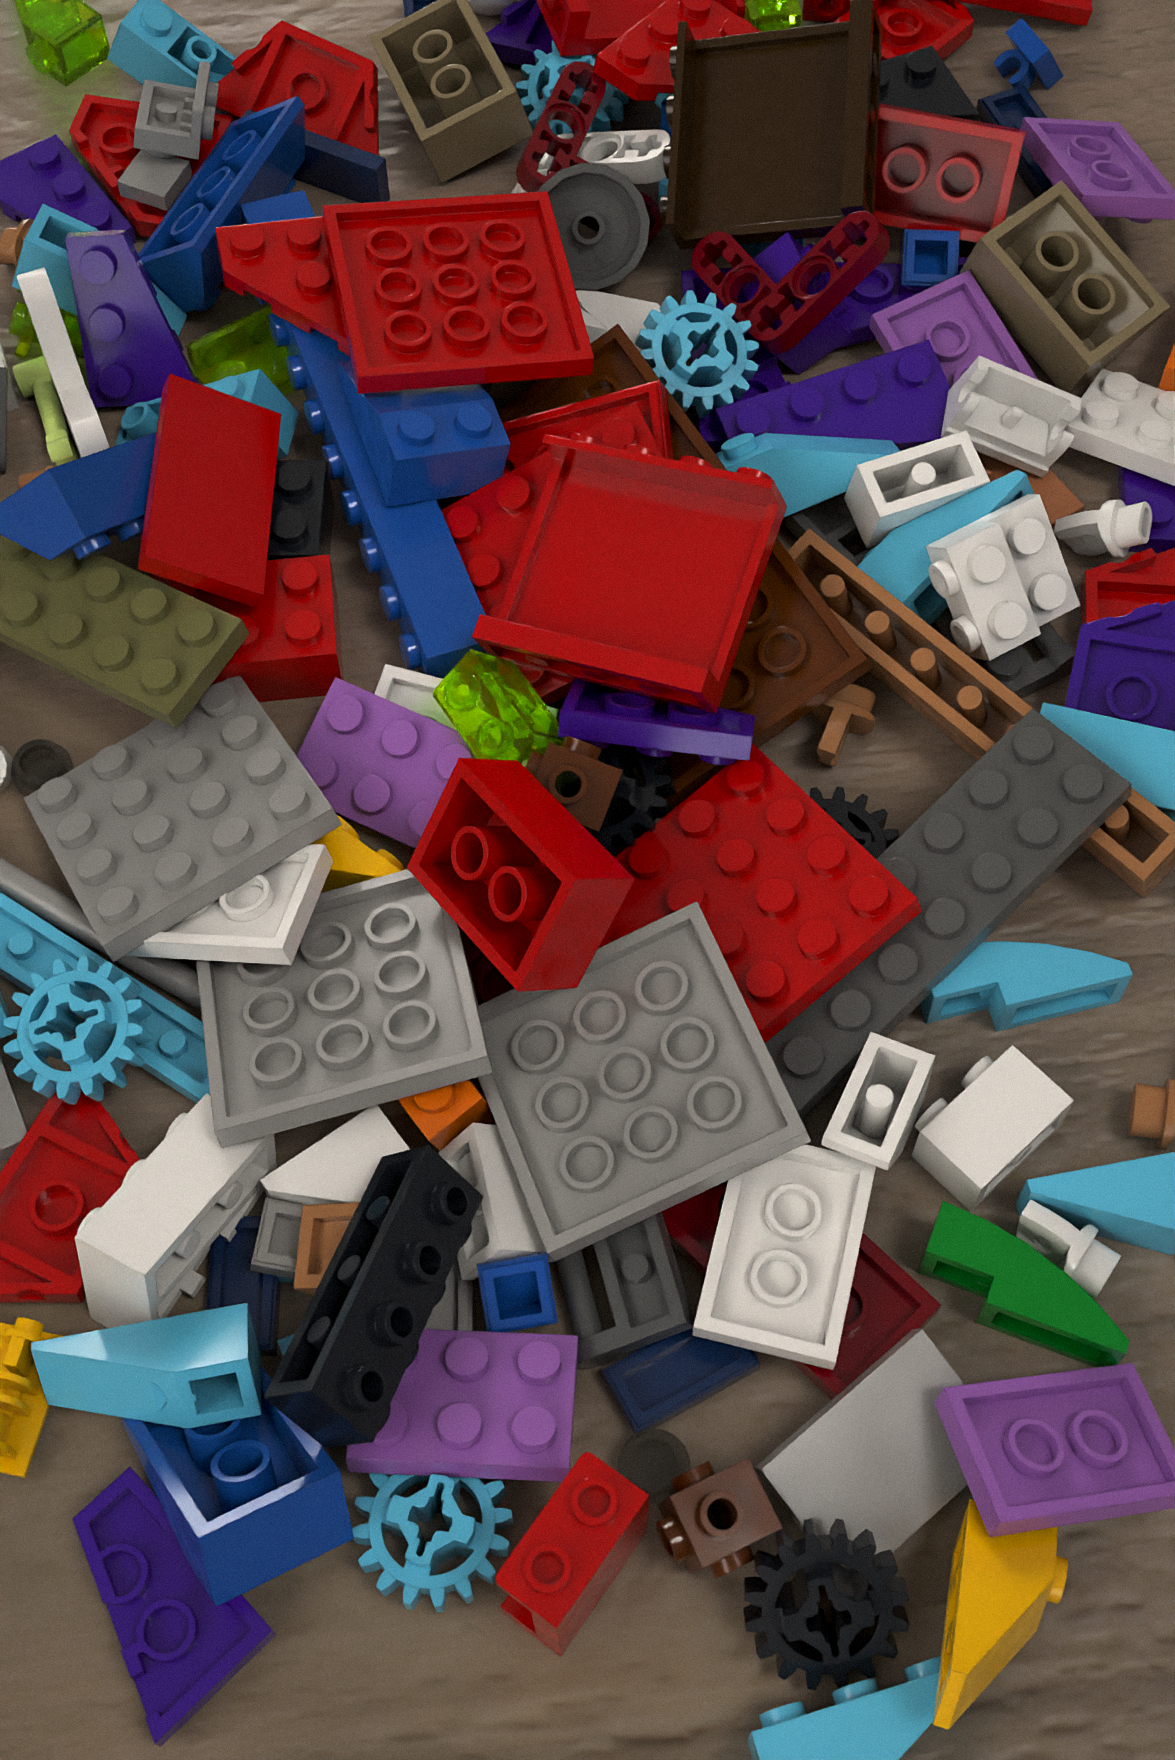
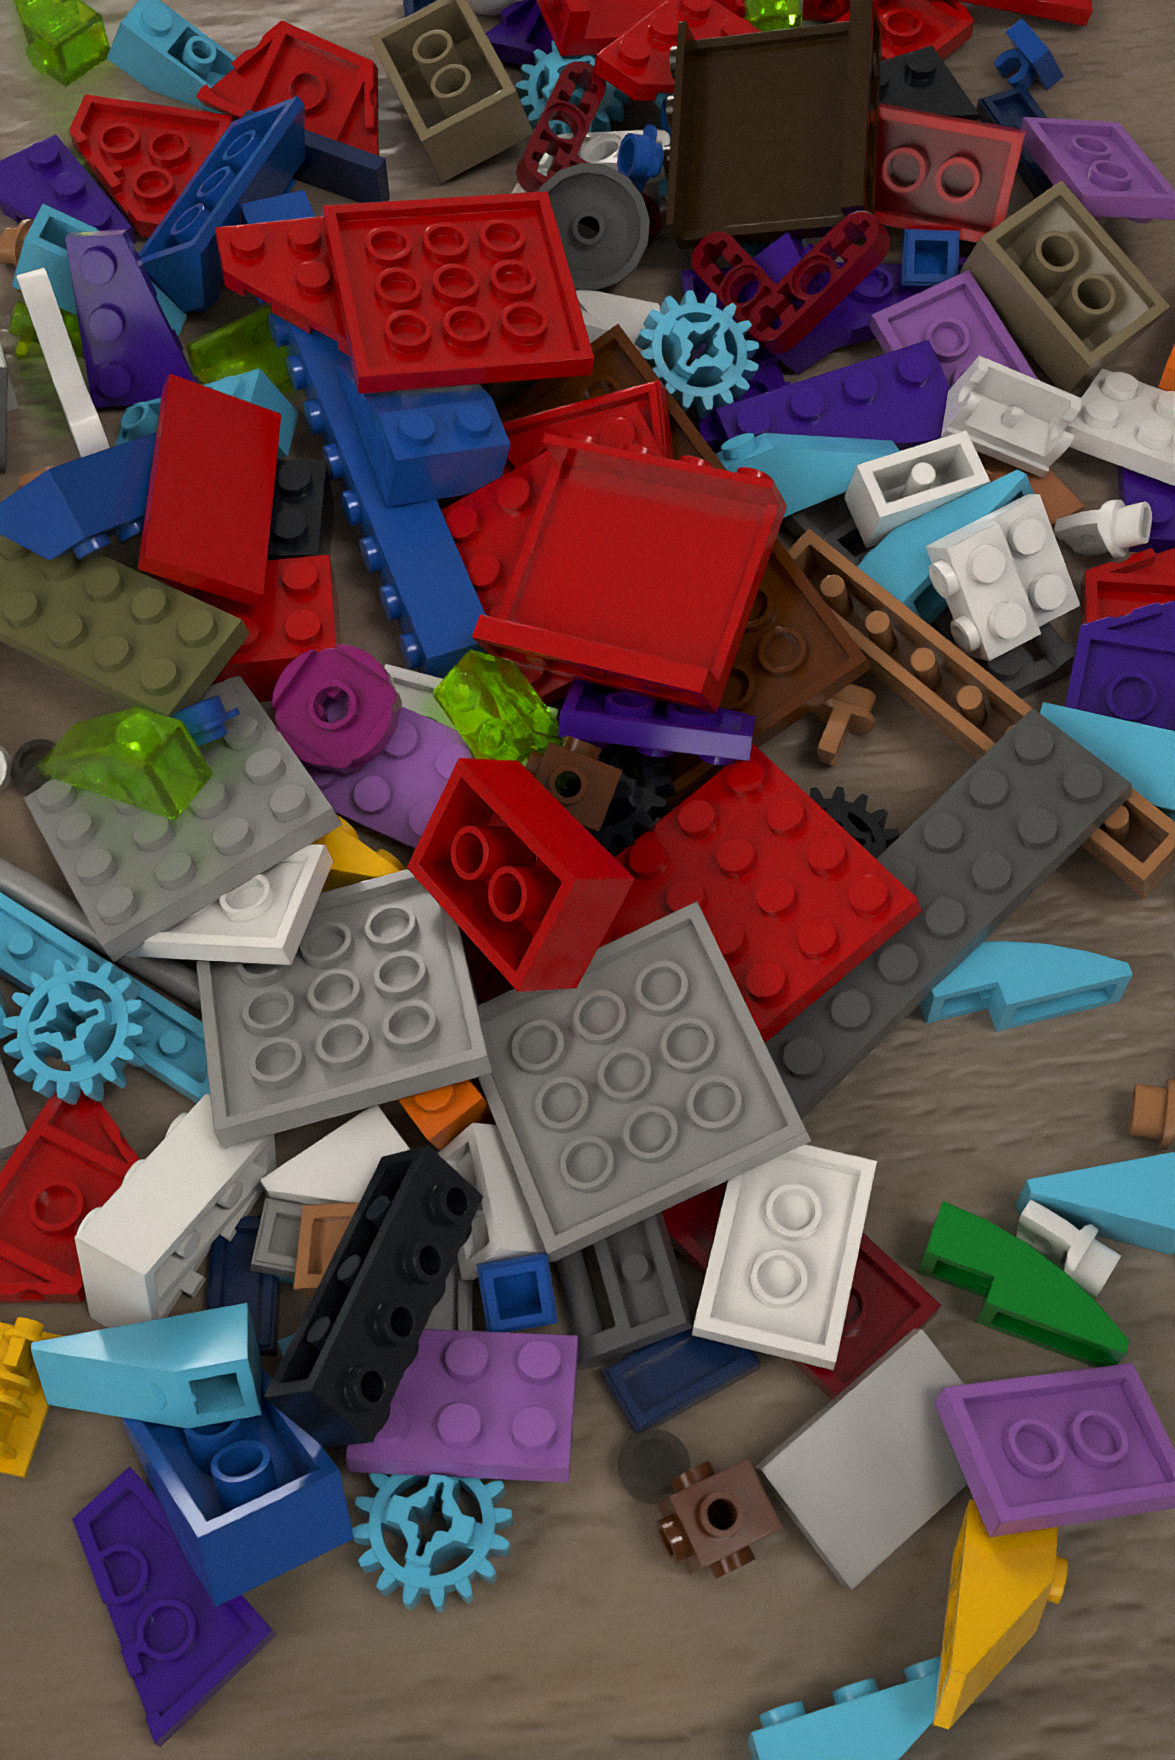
yellowish green brick [12,351,79,466] -> none
light grey tile [117,149,193,211] -> none
light grey bracket [133,61,219,159] -> none
red panel [496,1452,649,1657] -> none
black gear [743,1519,909,1690] -> none
white slope [821,1032,935,1171] -> none
white brick [911,1045,1074,1212] -> none
none -> clear neon green slope [36,707,214,820]
none -> blue plate [168,695,240,748]
none -> magenta plate [272,644,402,774]
none -> blue plate [617,125,664,192]

